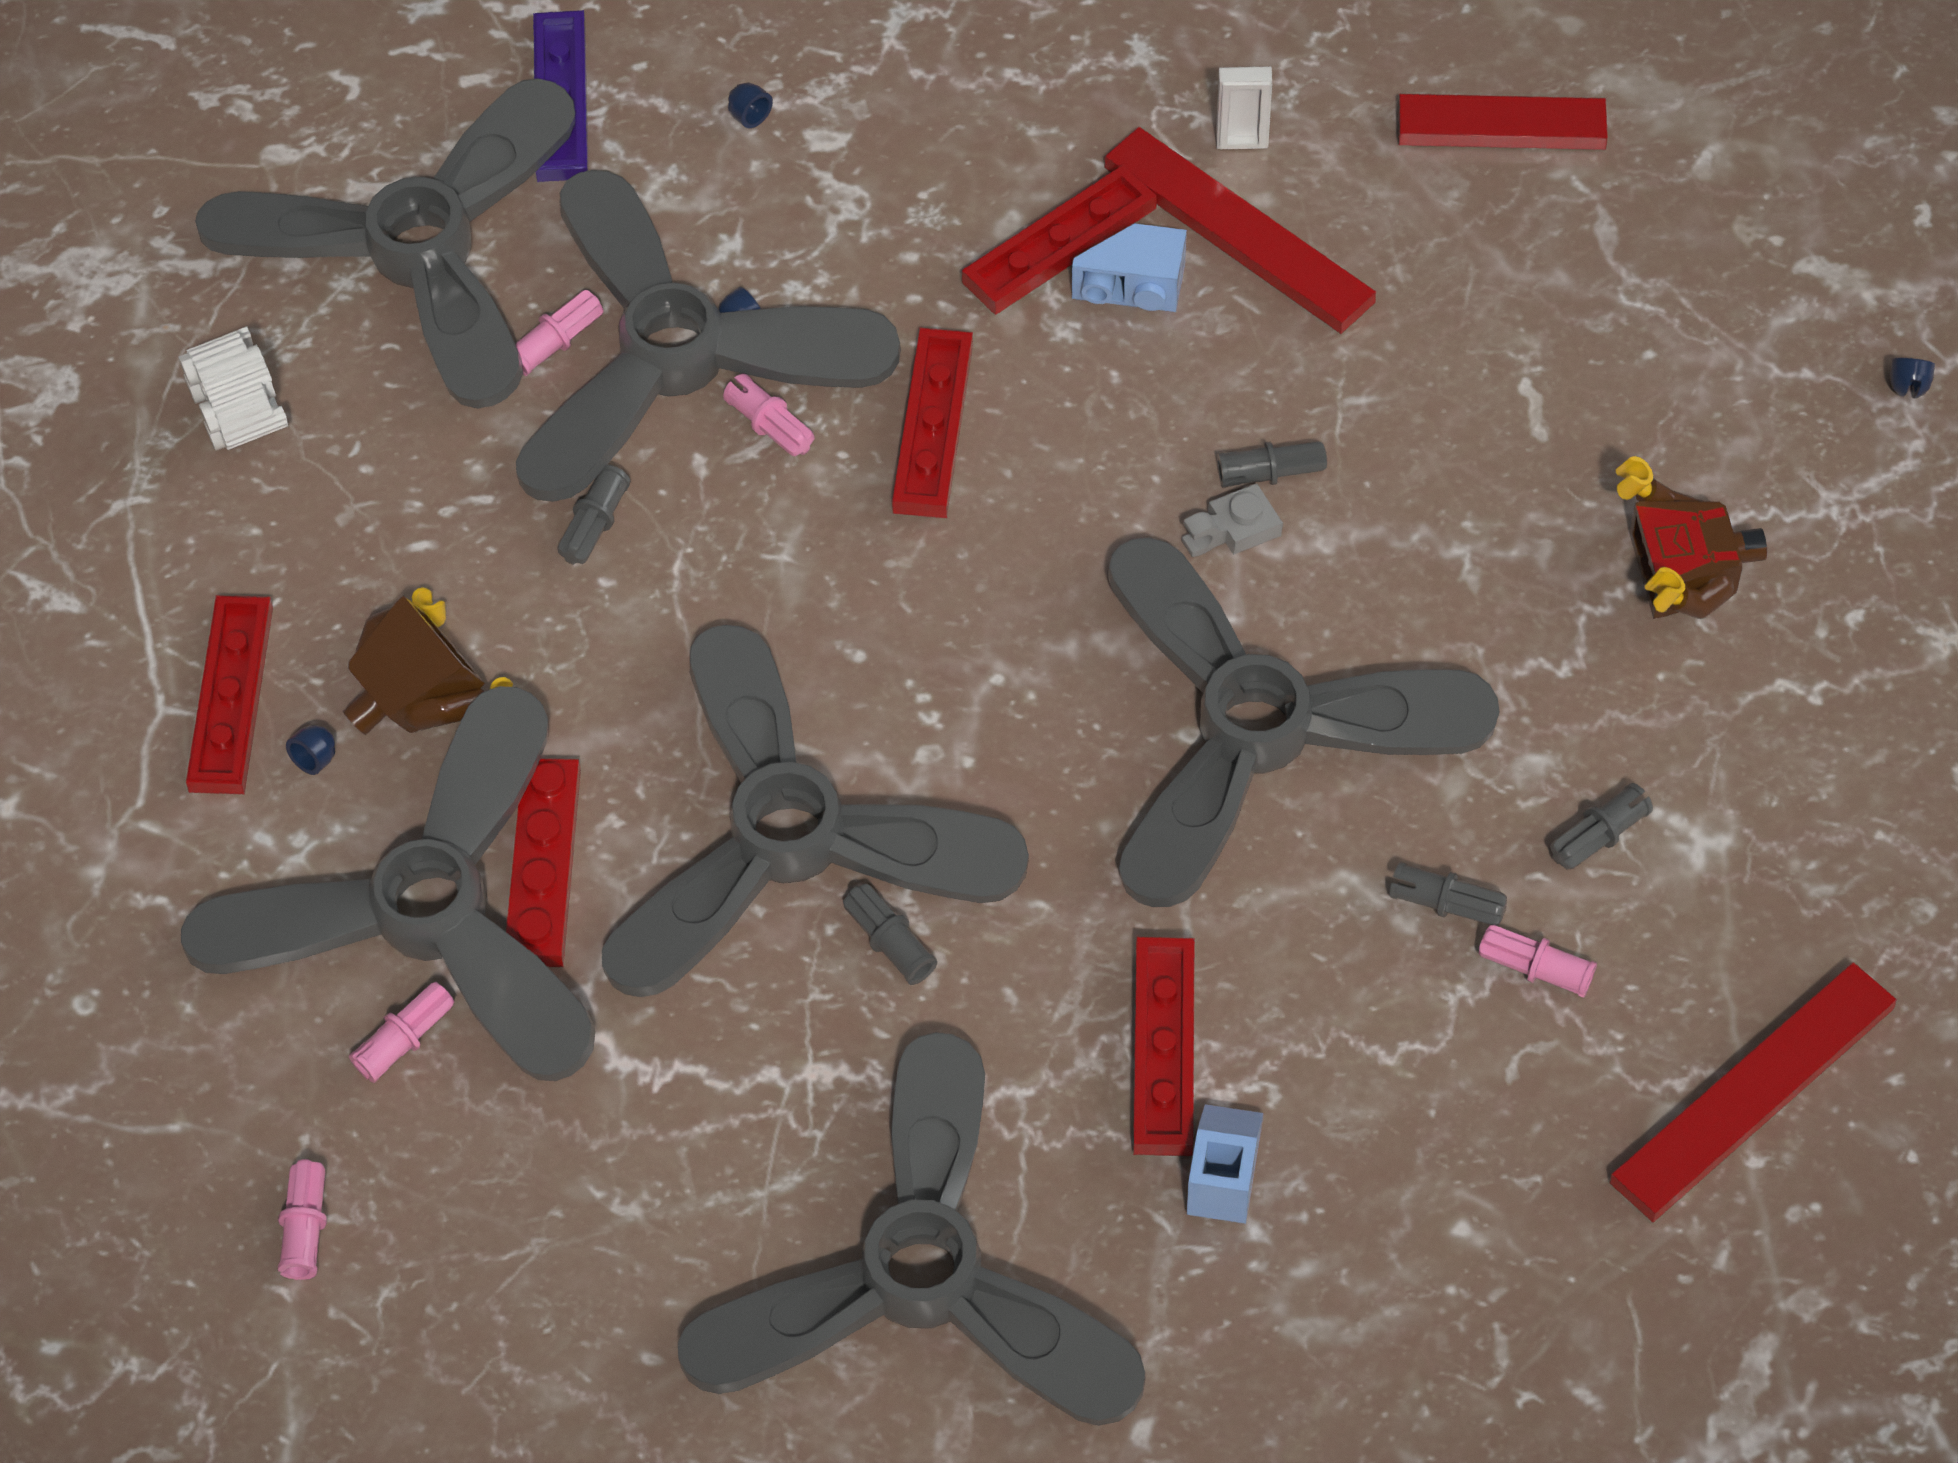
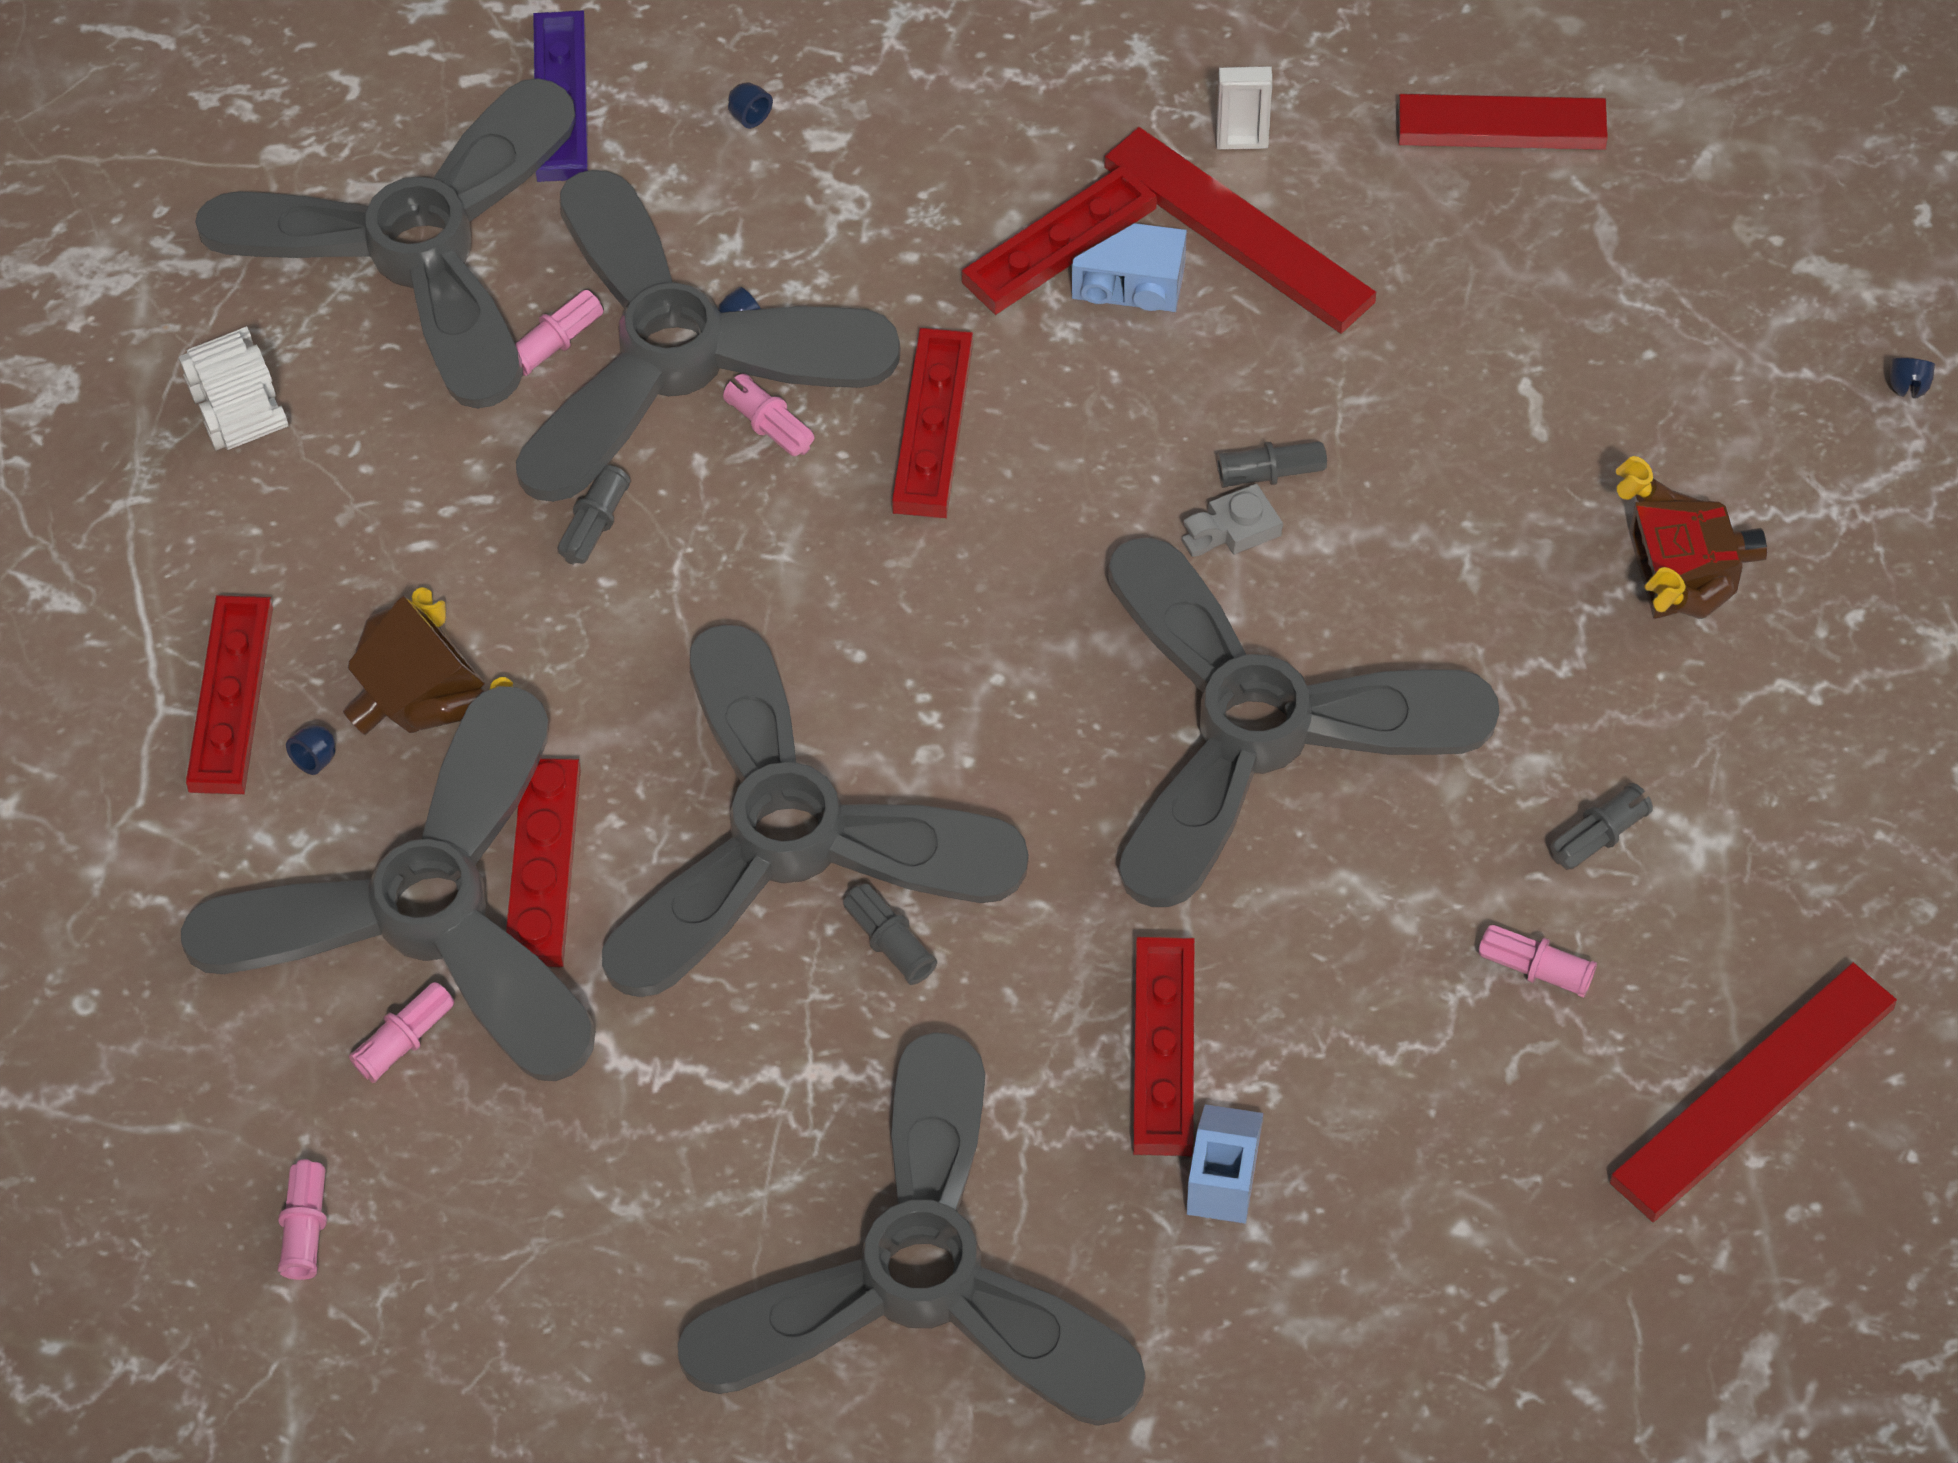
dark grey axle [1390,862,1507,926] -> none

